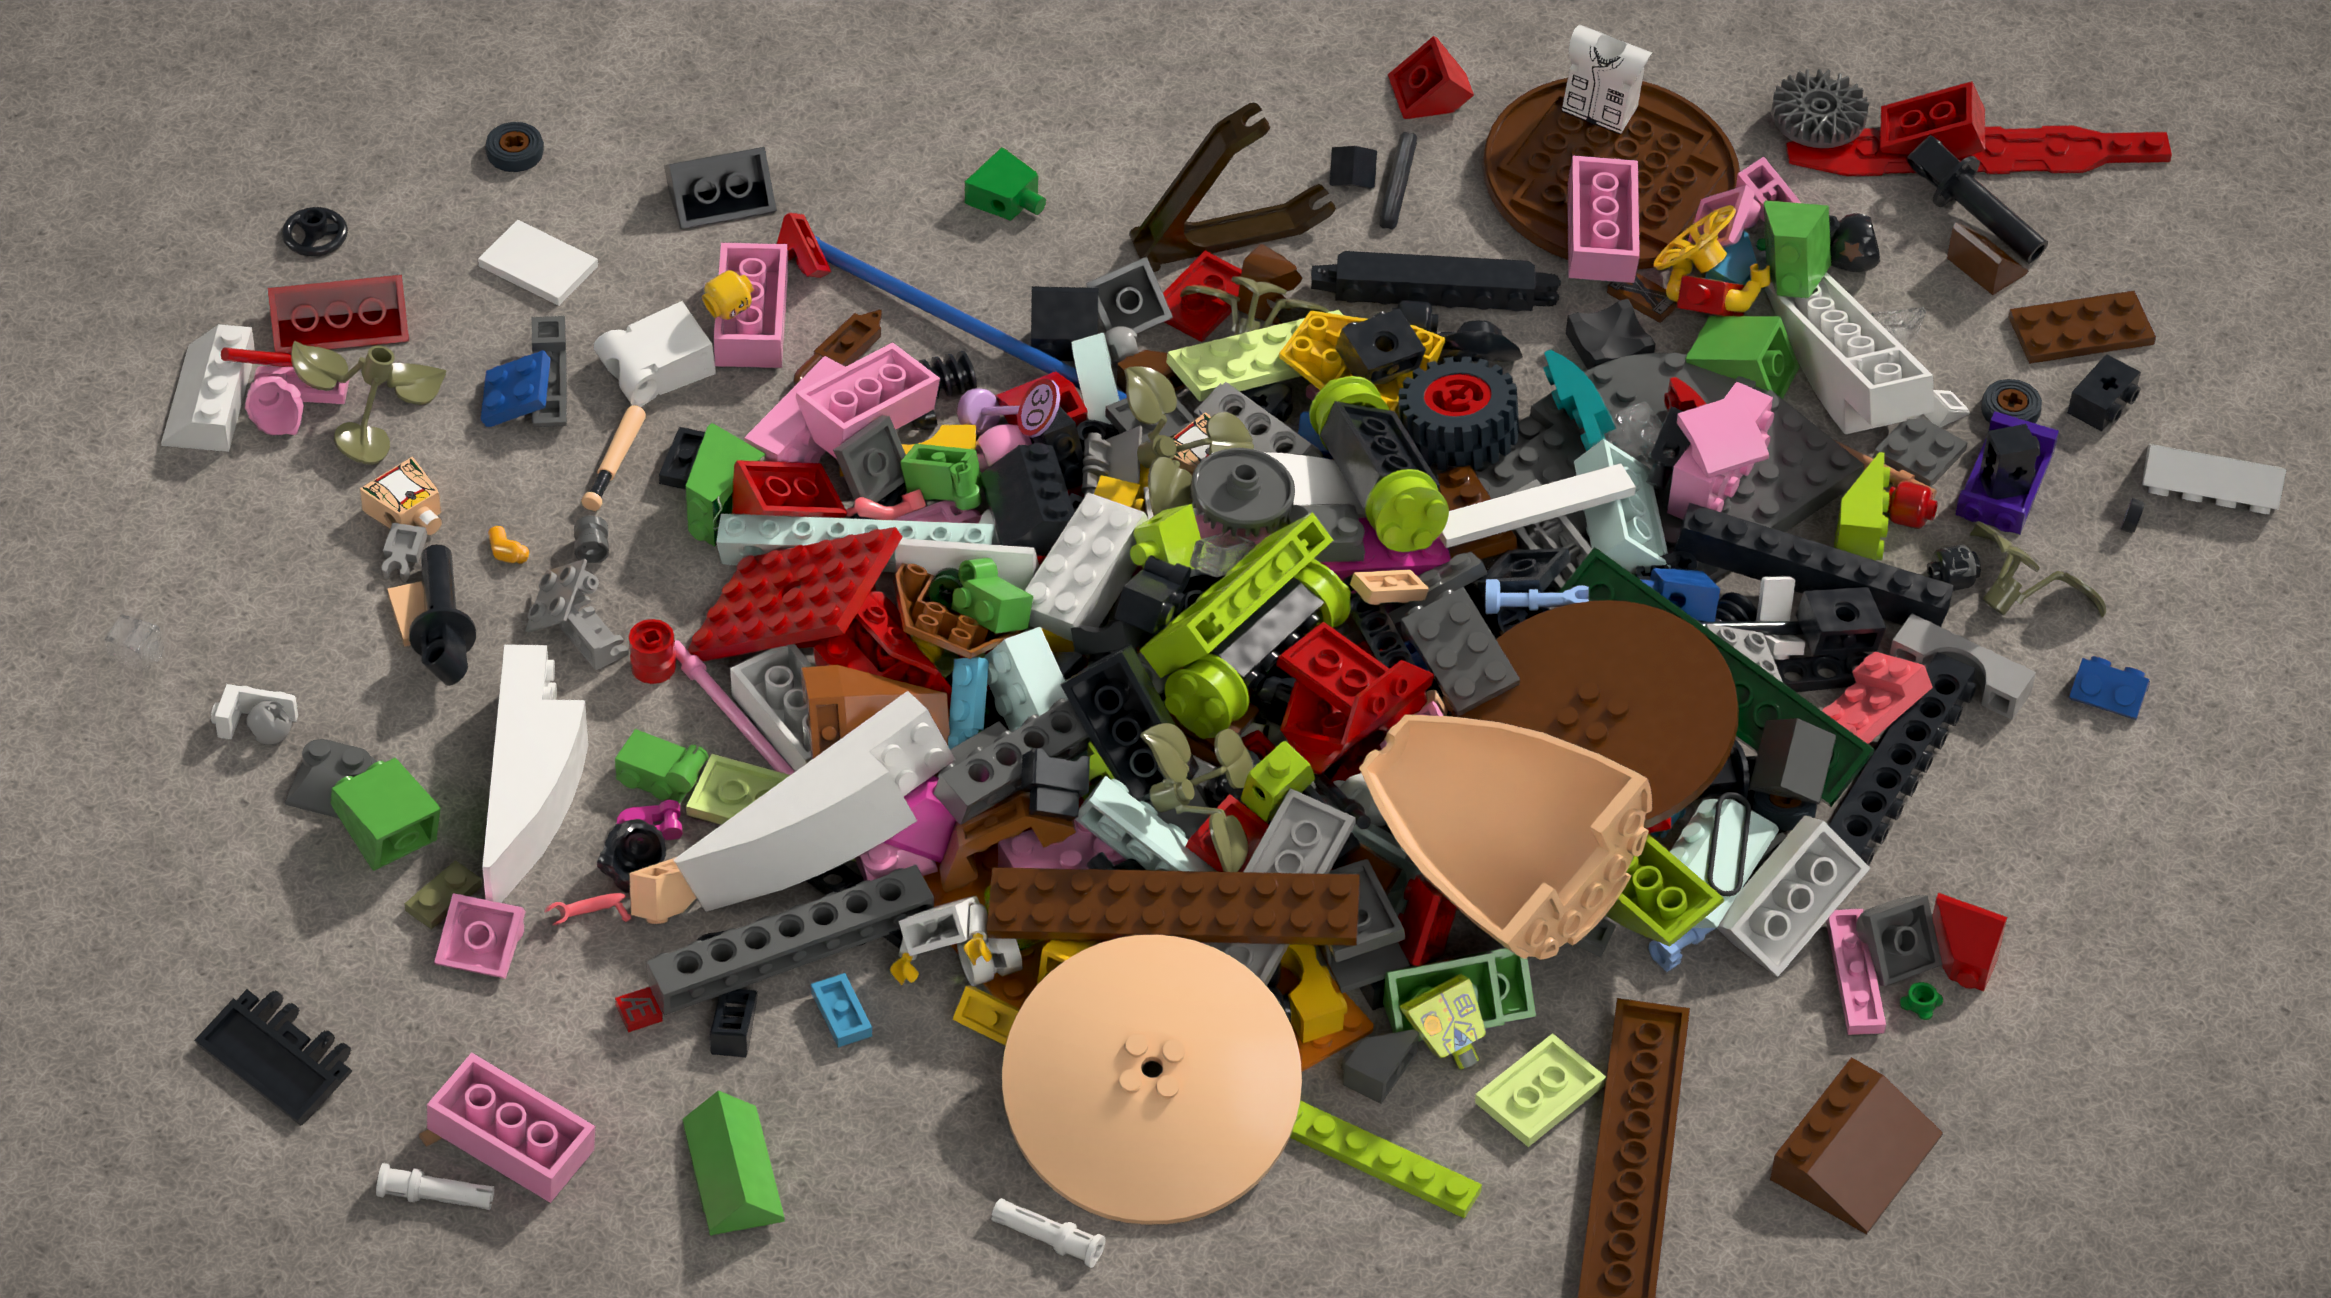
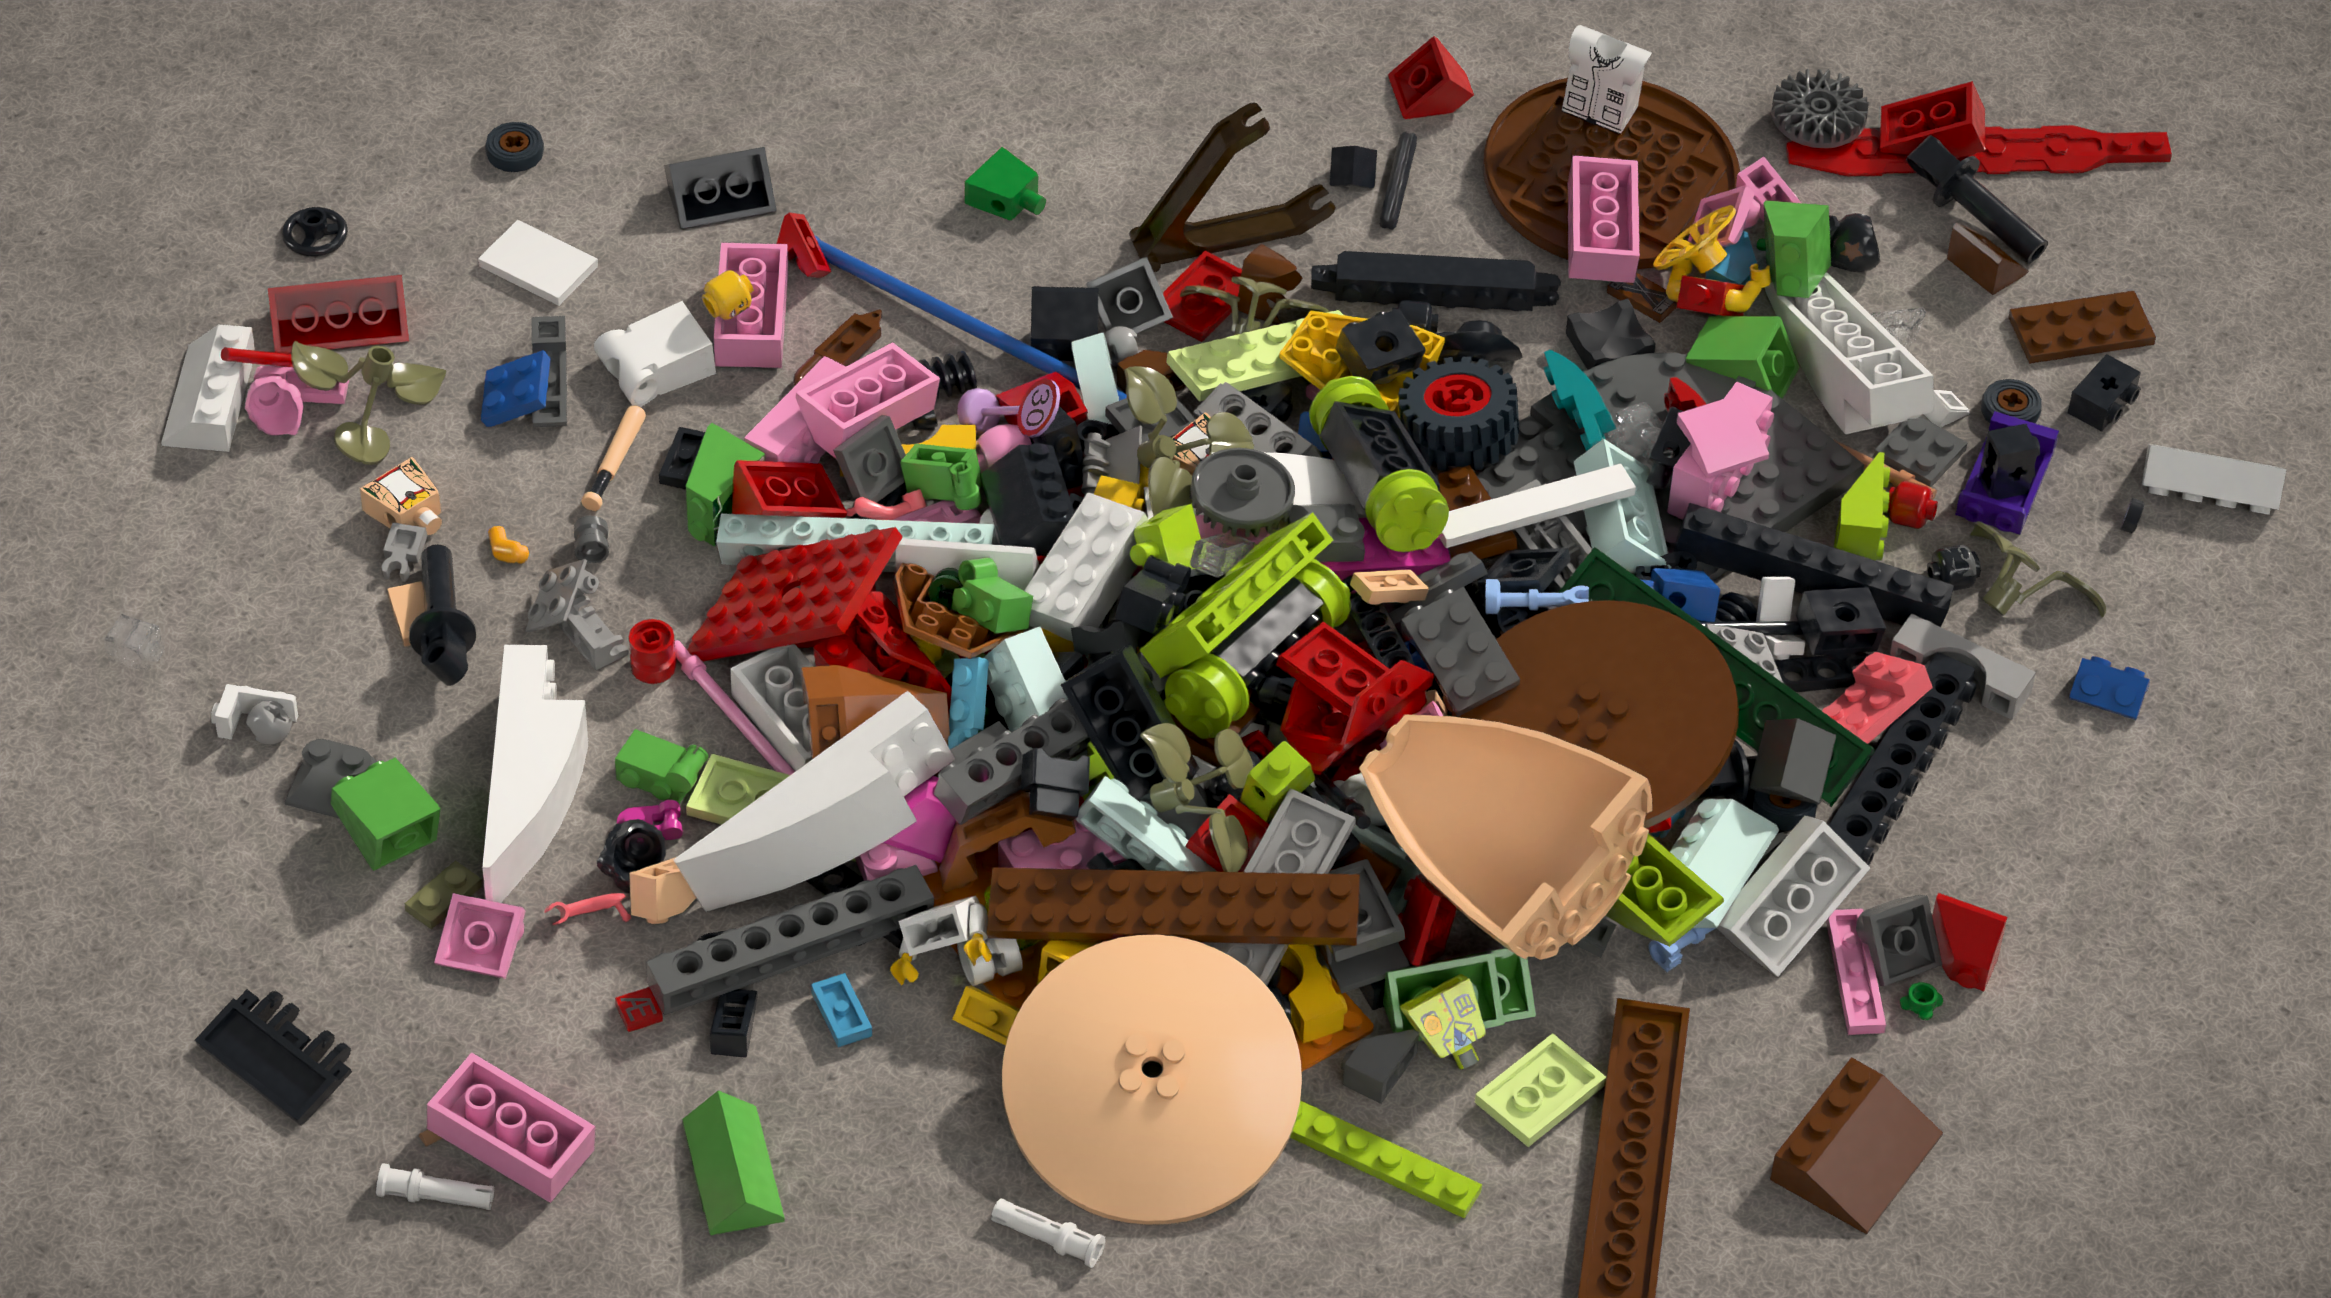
black piece [1707,792,1751,897] -> none

